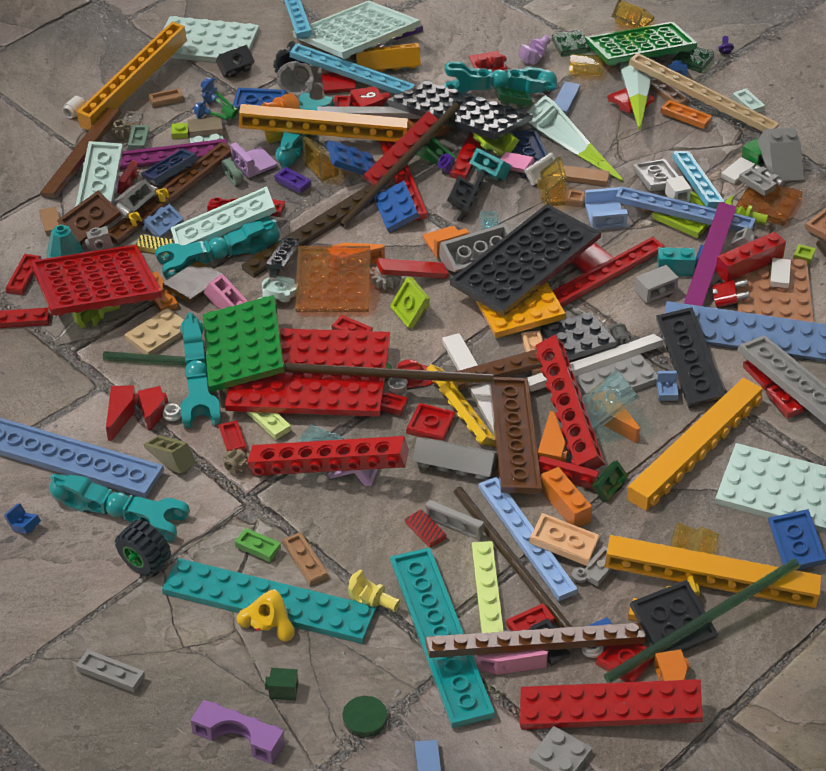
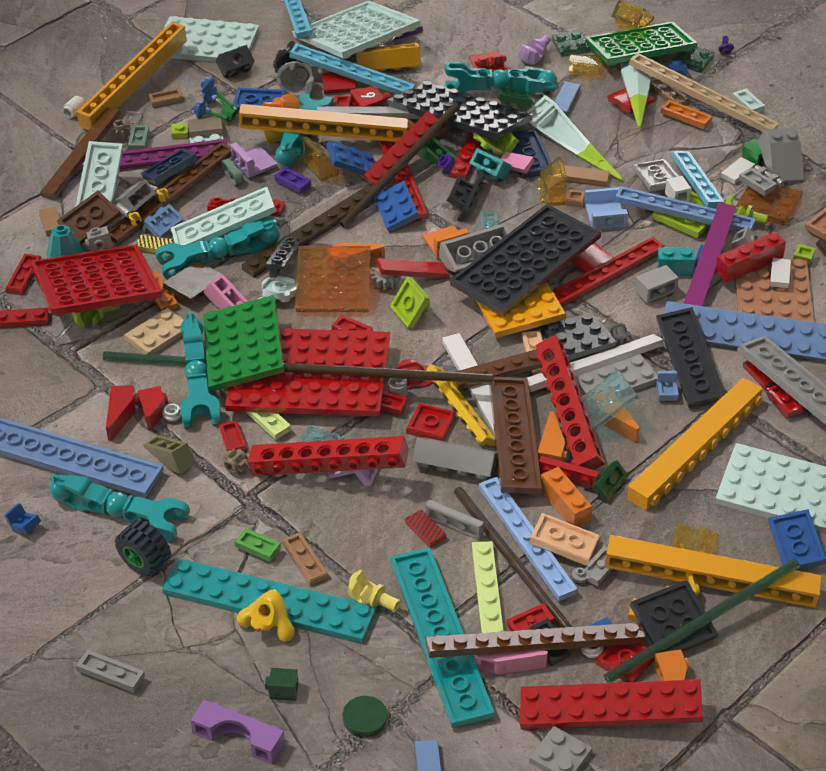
red plate [117,160,139,194] -> none
white tile [524,153,560,185] -> none
red piece [713,279,750,308] -> none

